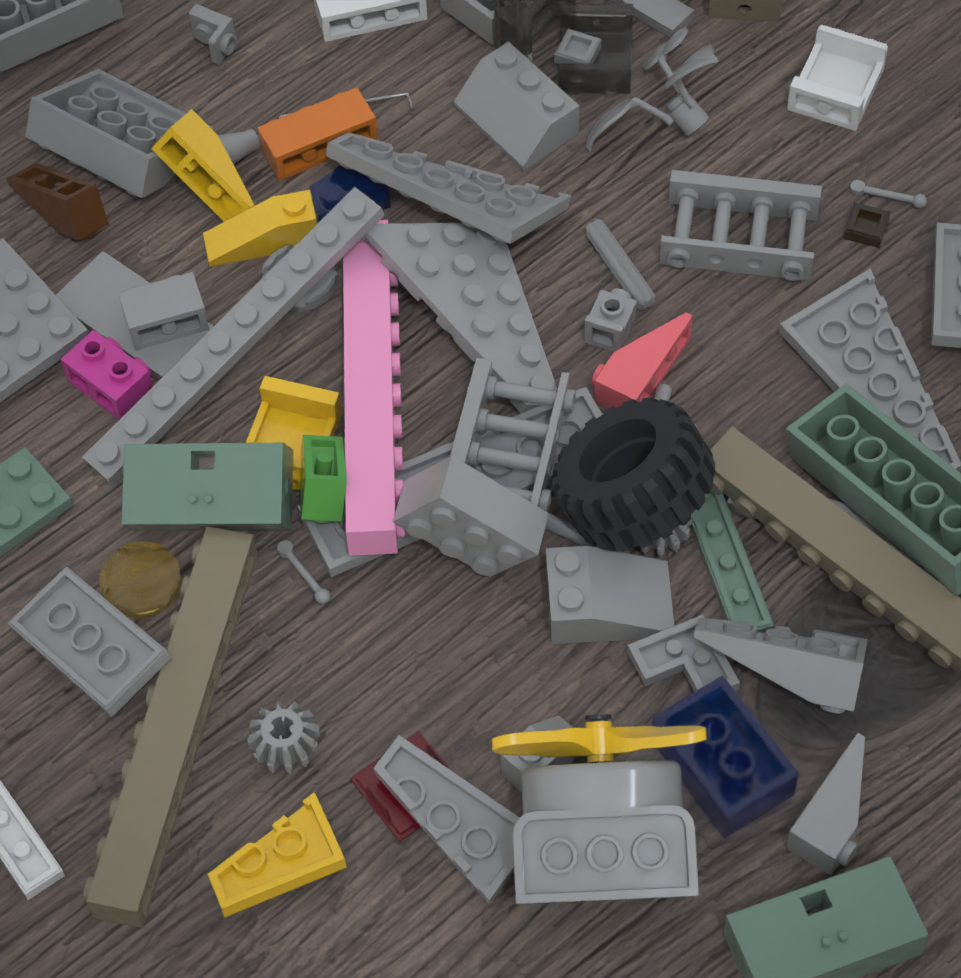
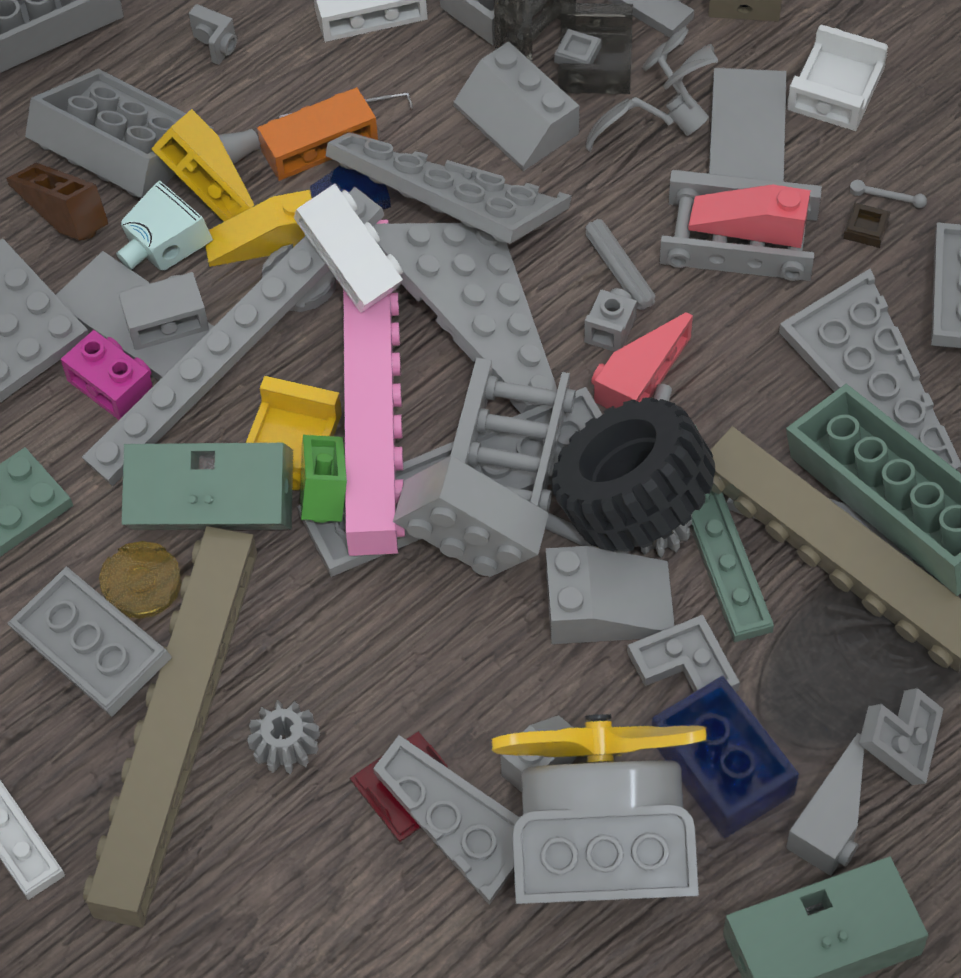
yellow wing [208,792,347,917] -> none
light grey hinge [277,540,331,604] -> none
light grey wedge [694,618,868,713] -> none
none -> light aqua torso [116,180,213,270]
none -> white brick [294,184,403,313]
none -> coral slope [688,184,811,248]
none -> light grey tile [709,68,787,182]
none -> light grey plate [859,688,944,785]

